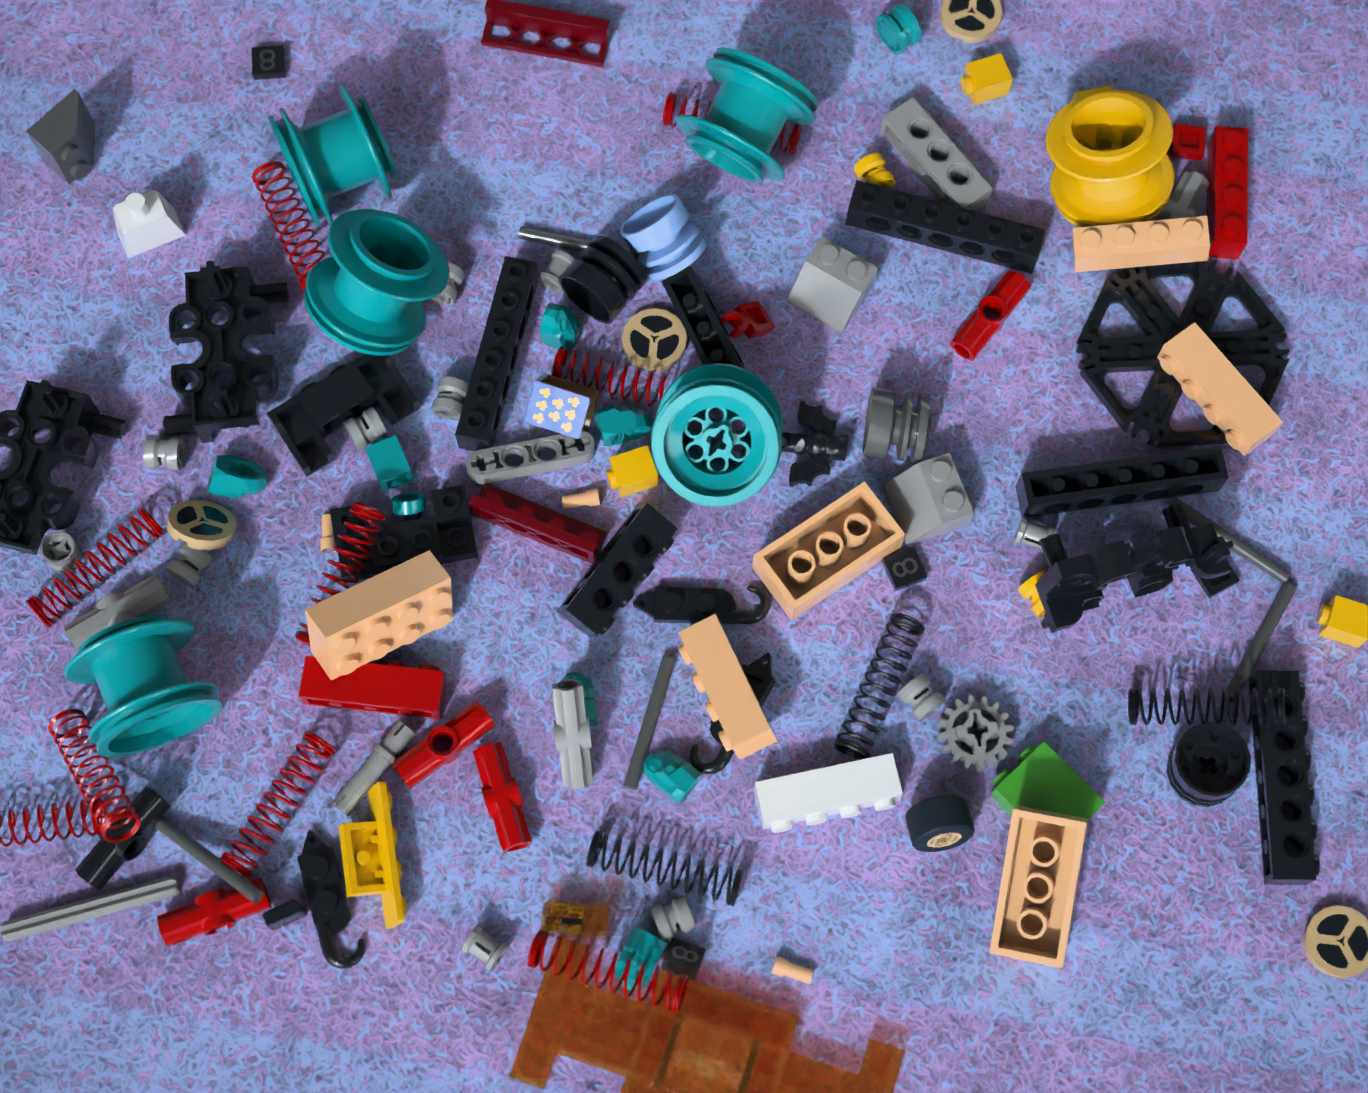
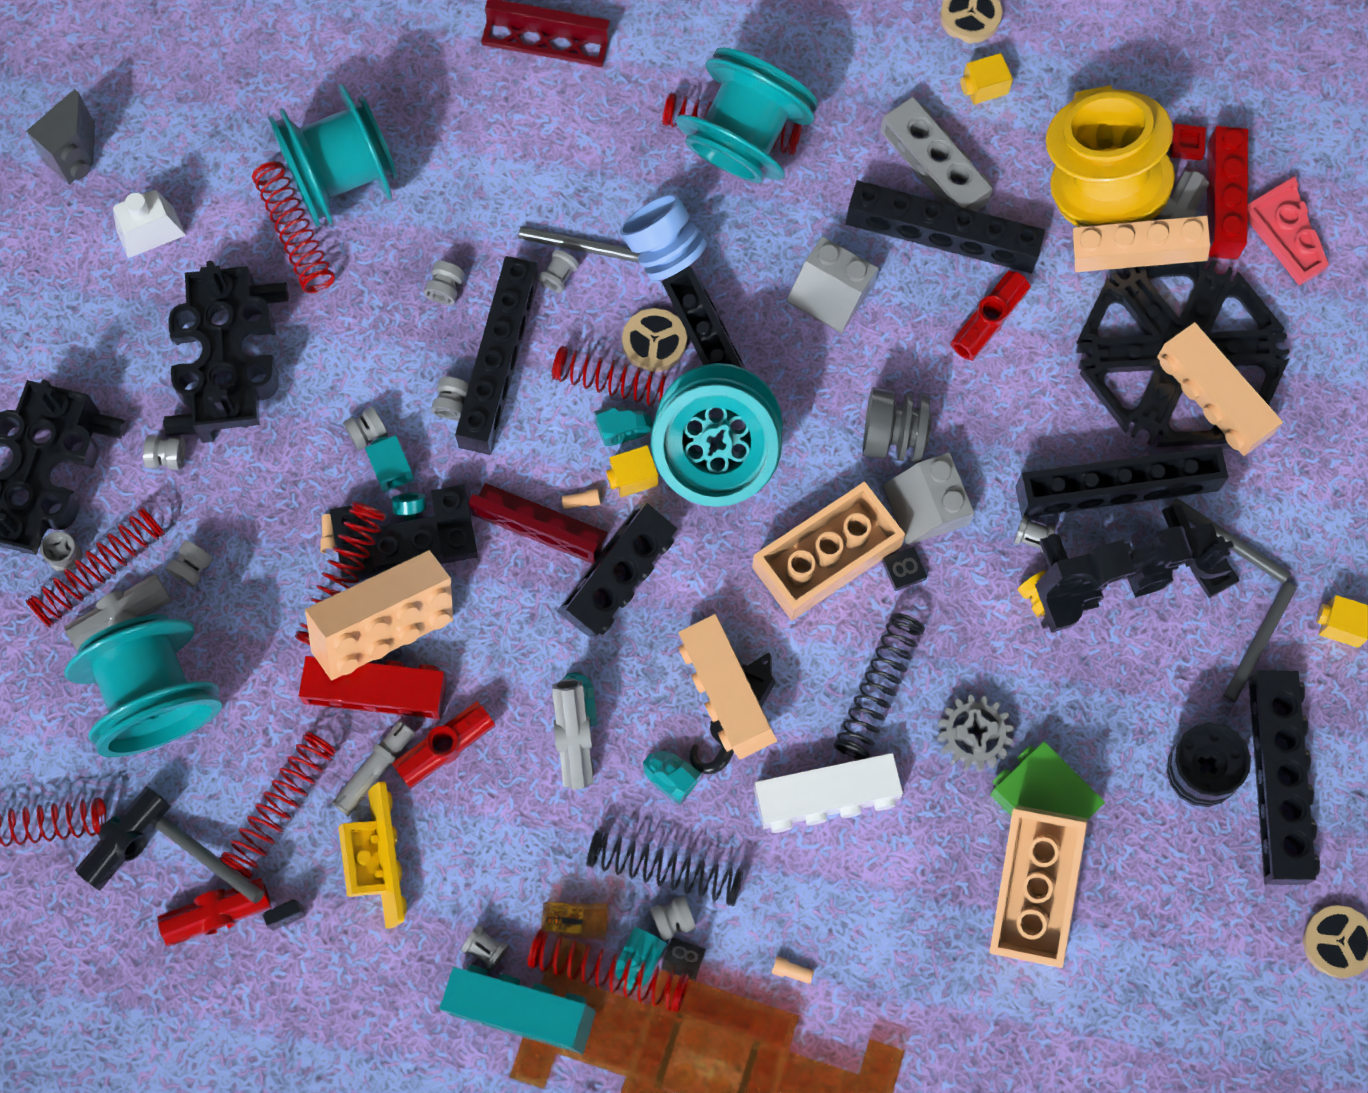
light grey axle [0,875,180,942] -> none
red piece [48,709,141,842] -> none
tan tile [167,500,237,551] -> none
teal rock [207,455,267,499] -> none
black tile [251,45,285,80] -> none
black bracket [267,354,420,477] -> none
black plate [297,830,365,969] -> none
teal wheel [304,209,450,356] -> none
light grey beam [466,431,595,484] -> none
red piece [472,742,533,853] -> none
piece [524,373,600,439] -> none
teal rock [540,303,581,350] -> none
black wheel [559,235,647,324] -> none
dark grey bar [623,655,676,791] -> none
black plate [633,585,770,624] -> none
red plate [720,301,776,339] -> none
black animal [782,401,848,487] -> none
yellow wheel [853,152,896,189] -> none
teal wheel [875,3,922,55] -> none
light grey wheel [897,673,946,722] -> none
black wheel [905,795,975,852] -> none
black piece [1128,687,1286,726] -> none
none -> teal brick [439,964,596,1054]
none -> coral wing [1247,176,1329,286]

